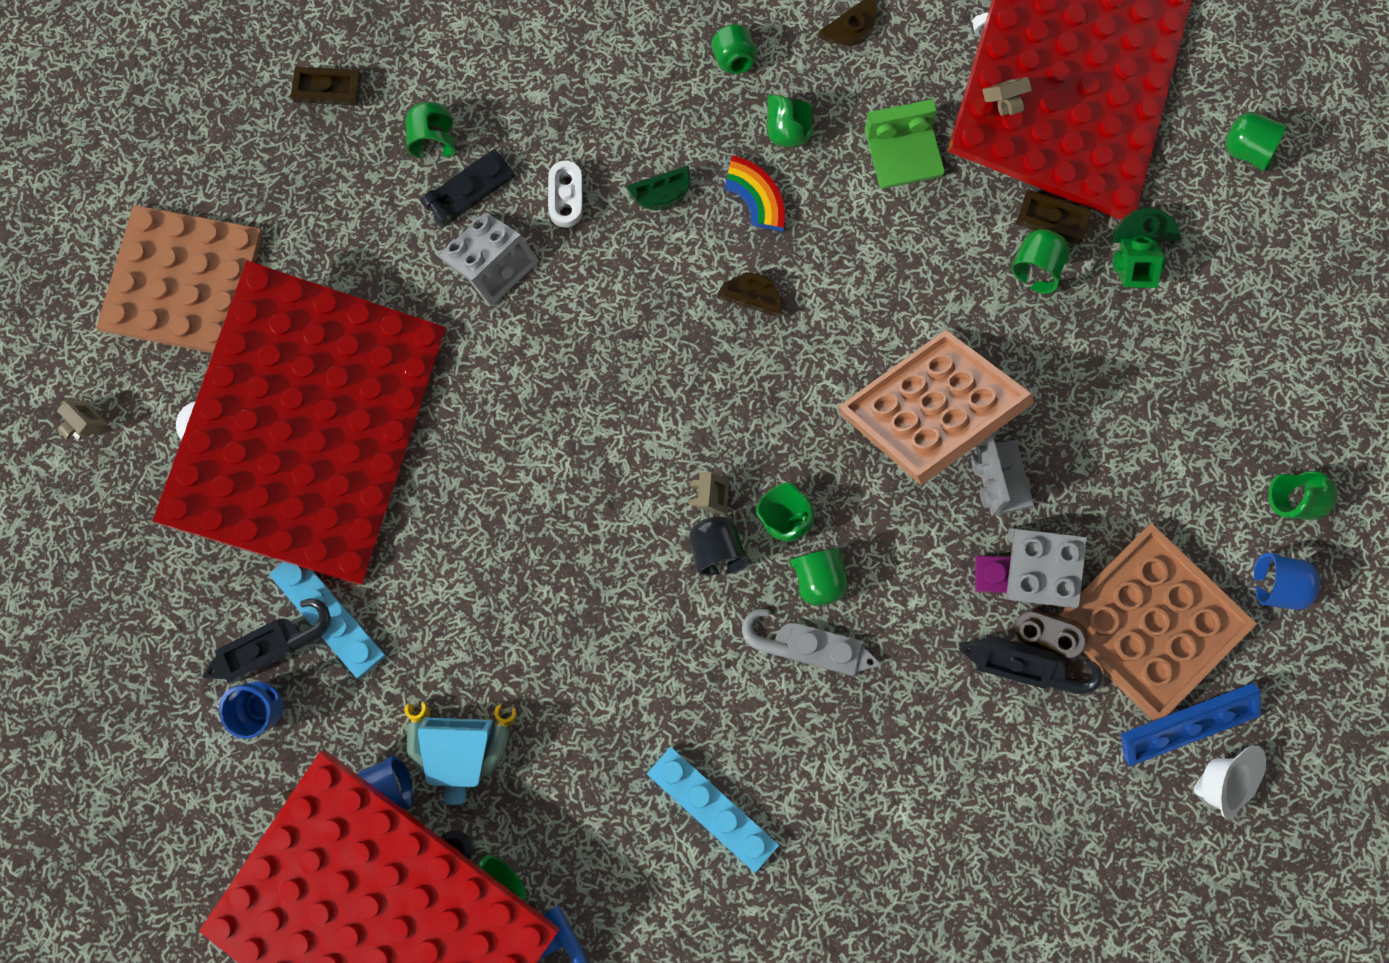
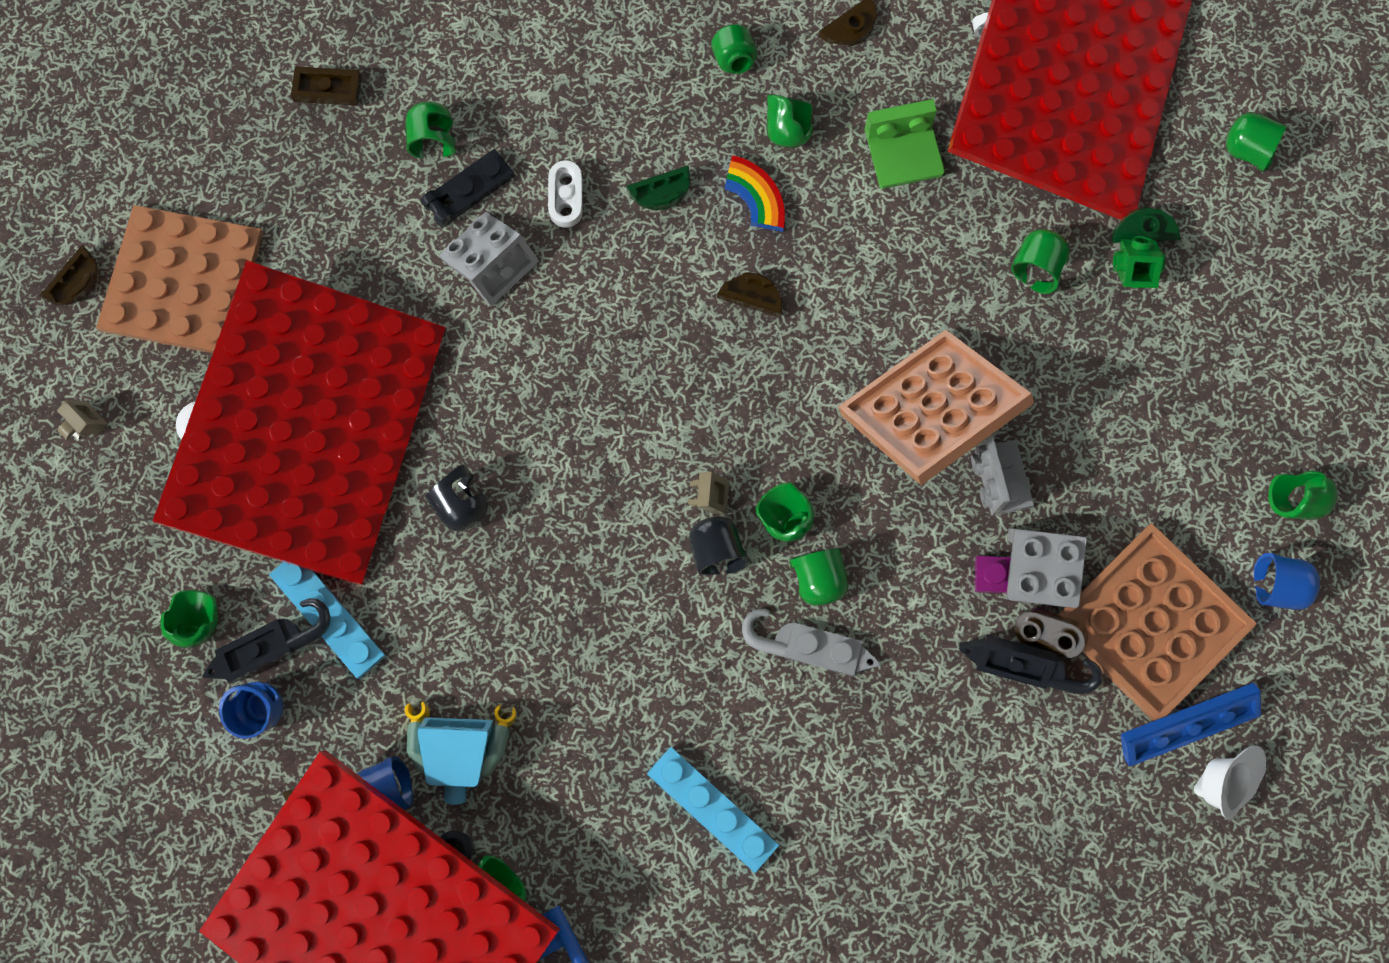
dark tan tile [982,77,1032,116] -> none
dark brown plate [1015,190,1092,245] -> none
none -> dark brown plate [39,244,98,305]
none -> green hair [160,590,218,648]
none -> black helmet [425,464,488,532]

